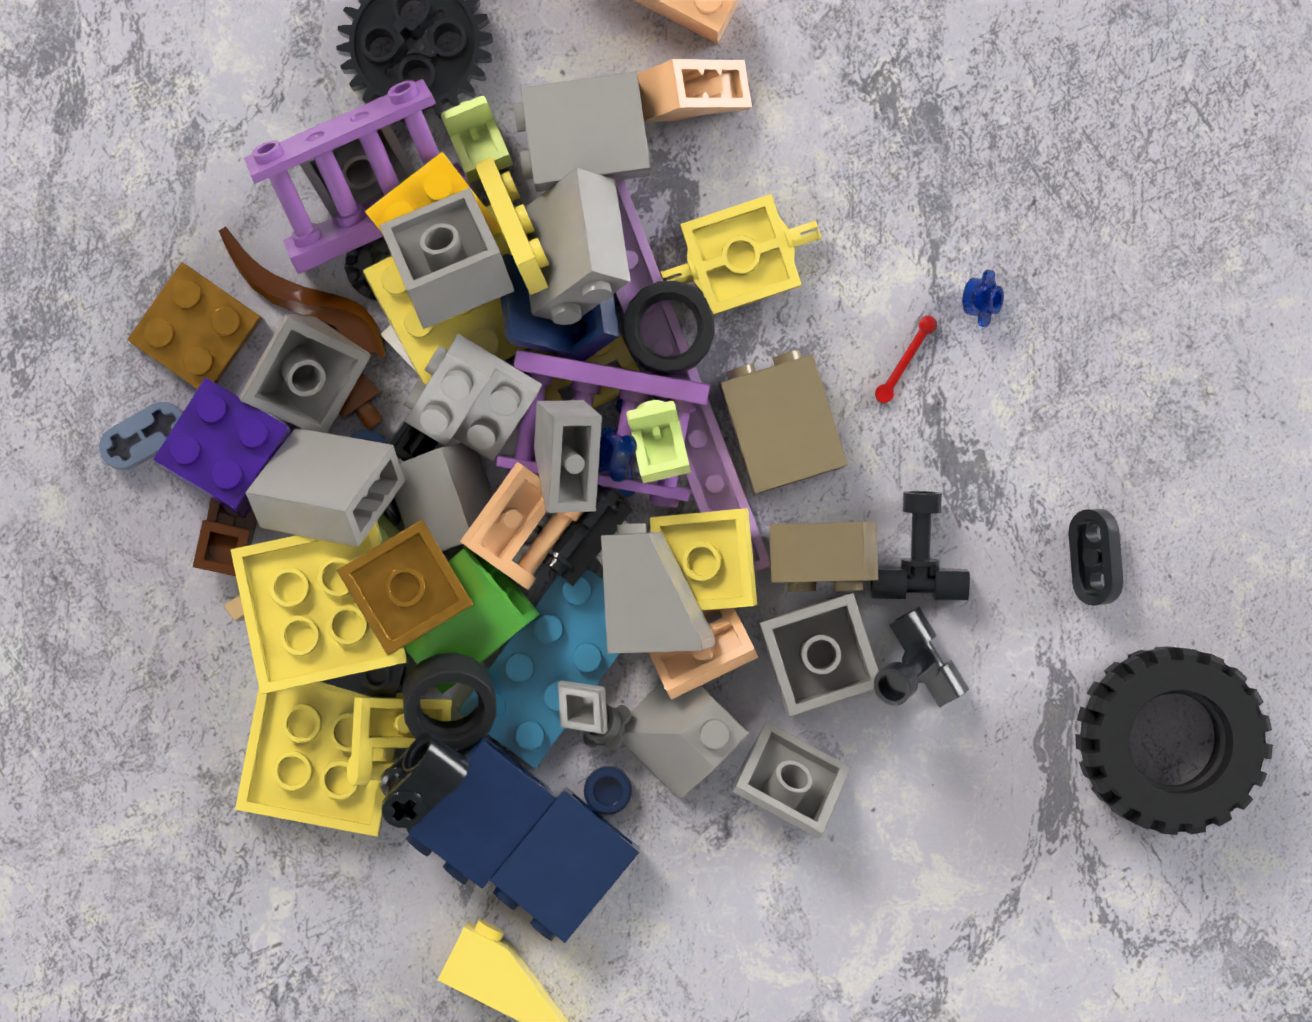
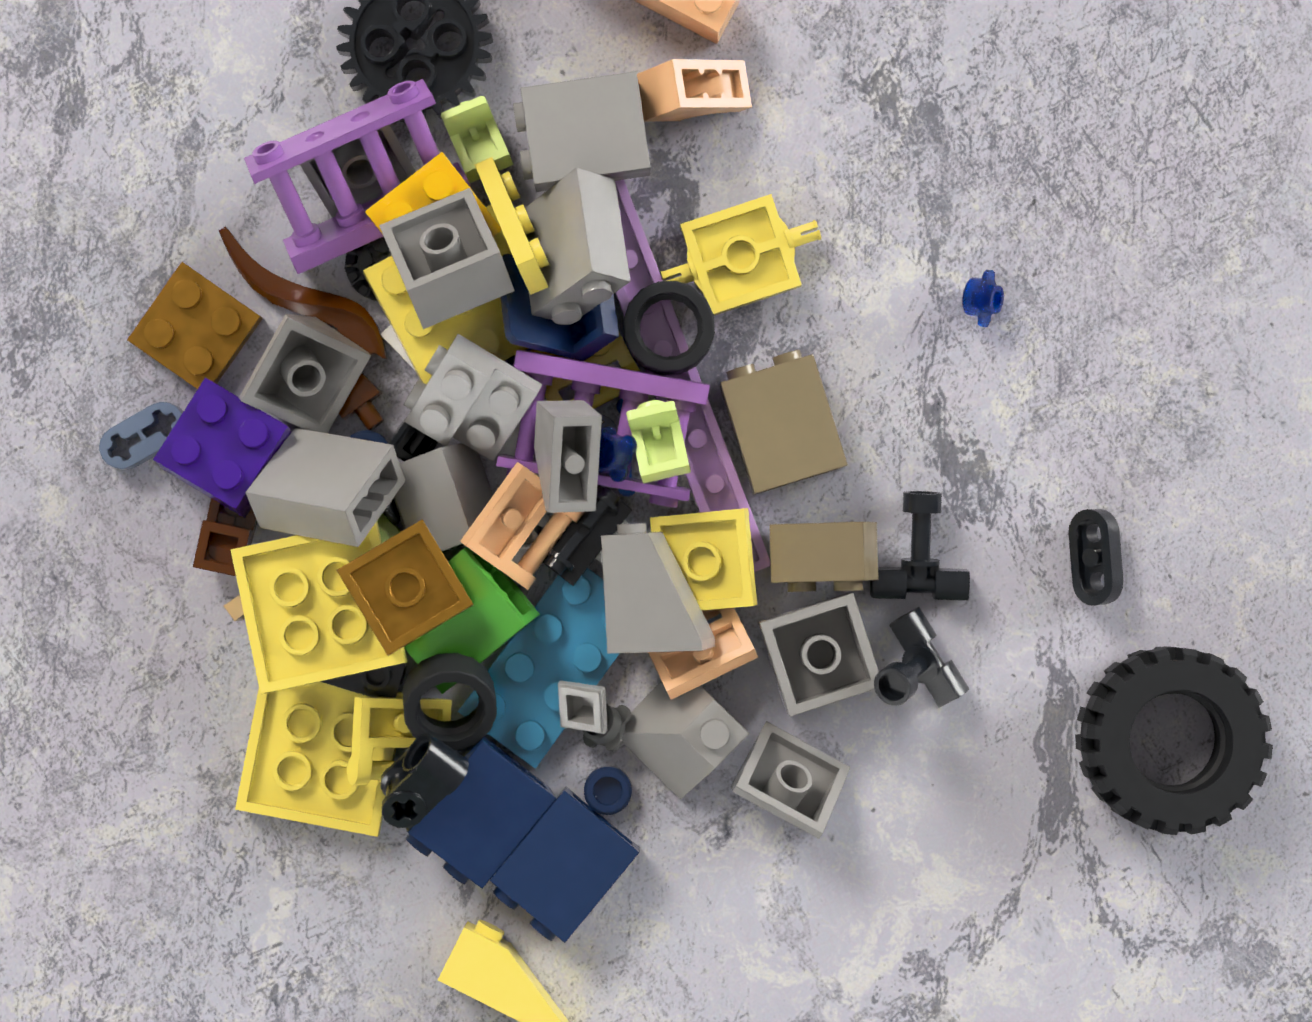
red hinge [875,315,937,403] -> none

